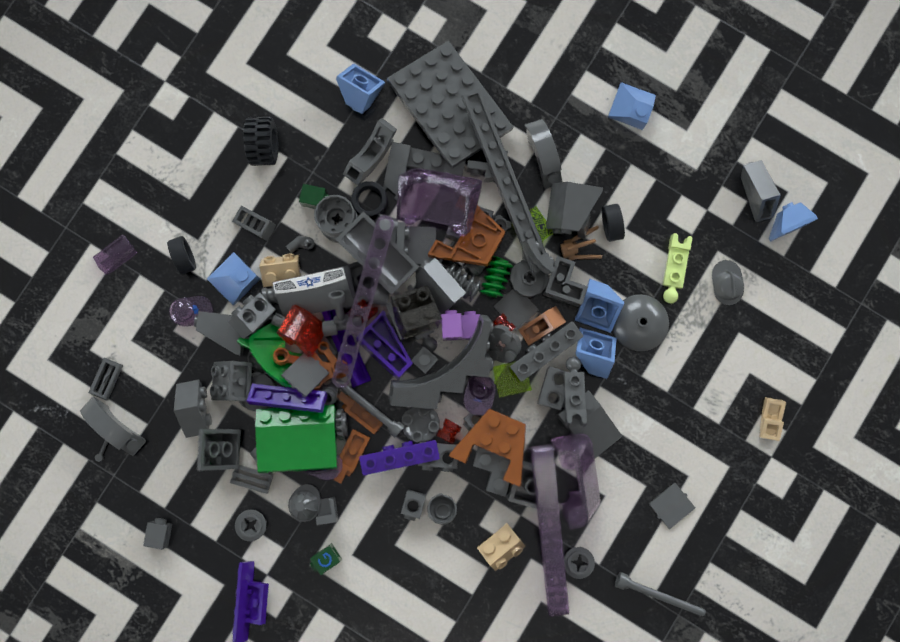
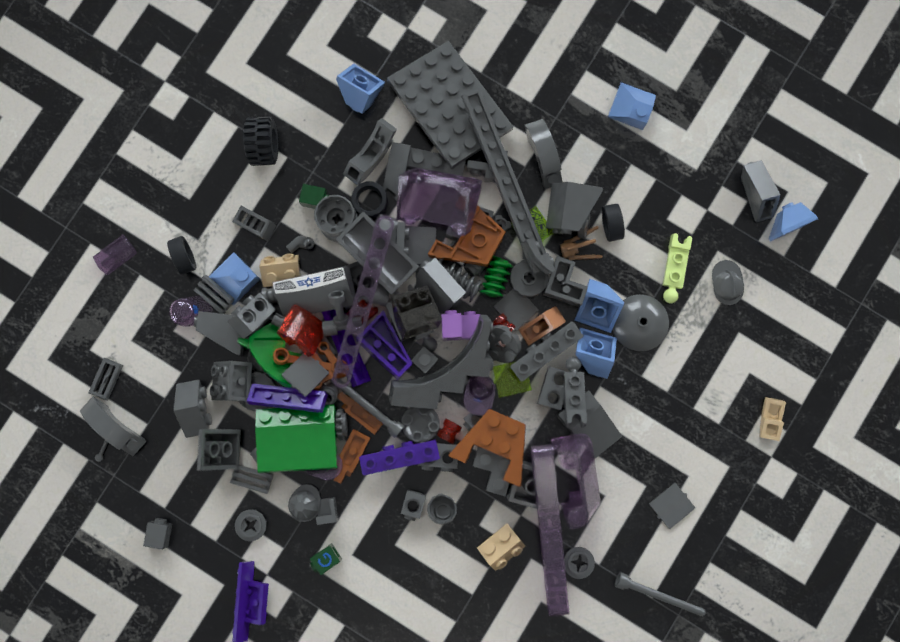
none -> dark grey tile [194,275,234,314]

